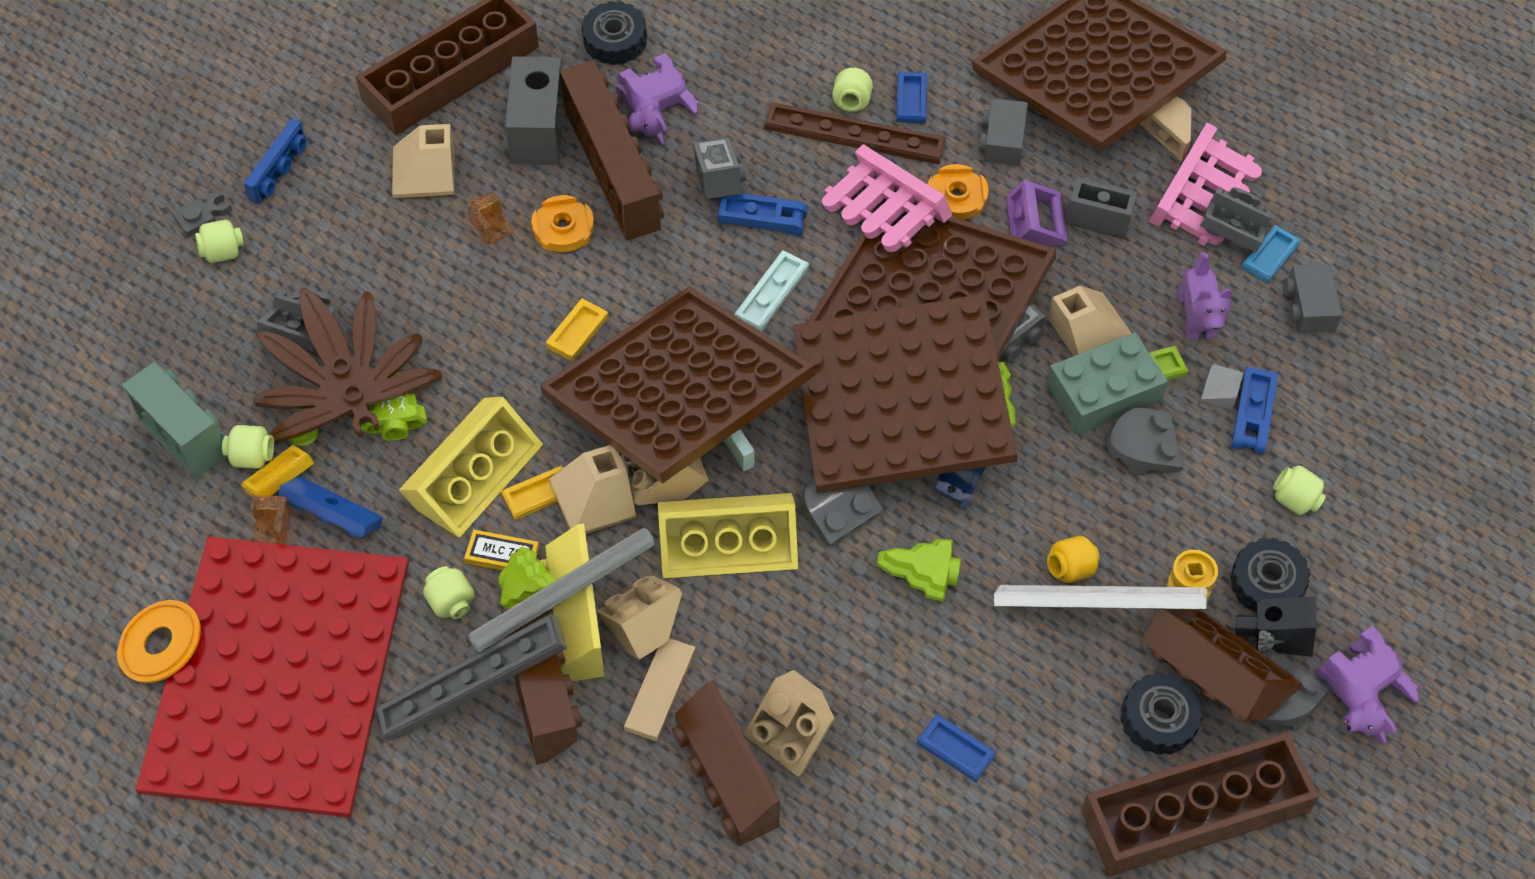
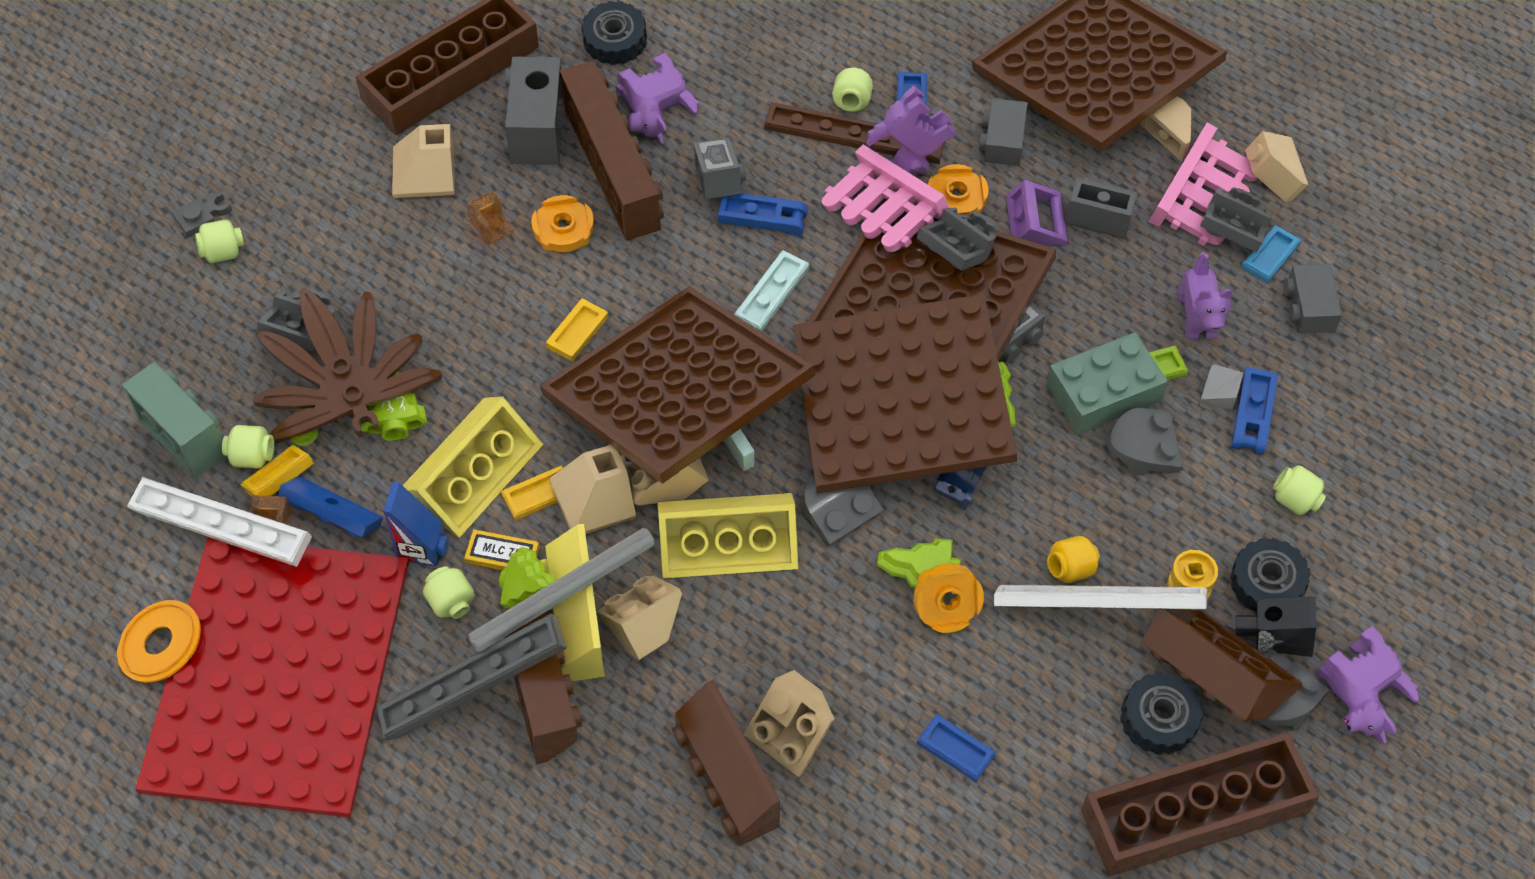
blue tile [244,118,307,204] -> none
tan tile [624,638,696,742] -> none
tan slope [1048,286,1132,356] -> none
none -> white tile [127,477,312,567]
none -> blue slope [383,482,449,566]
none -> medium lavender animal [866,85,956,176]
none -> light orange plate [913,564,984,633]
none -> dark grey slope [917,207,996,271]
none -> tan slope [1245,131,1308,202]

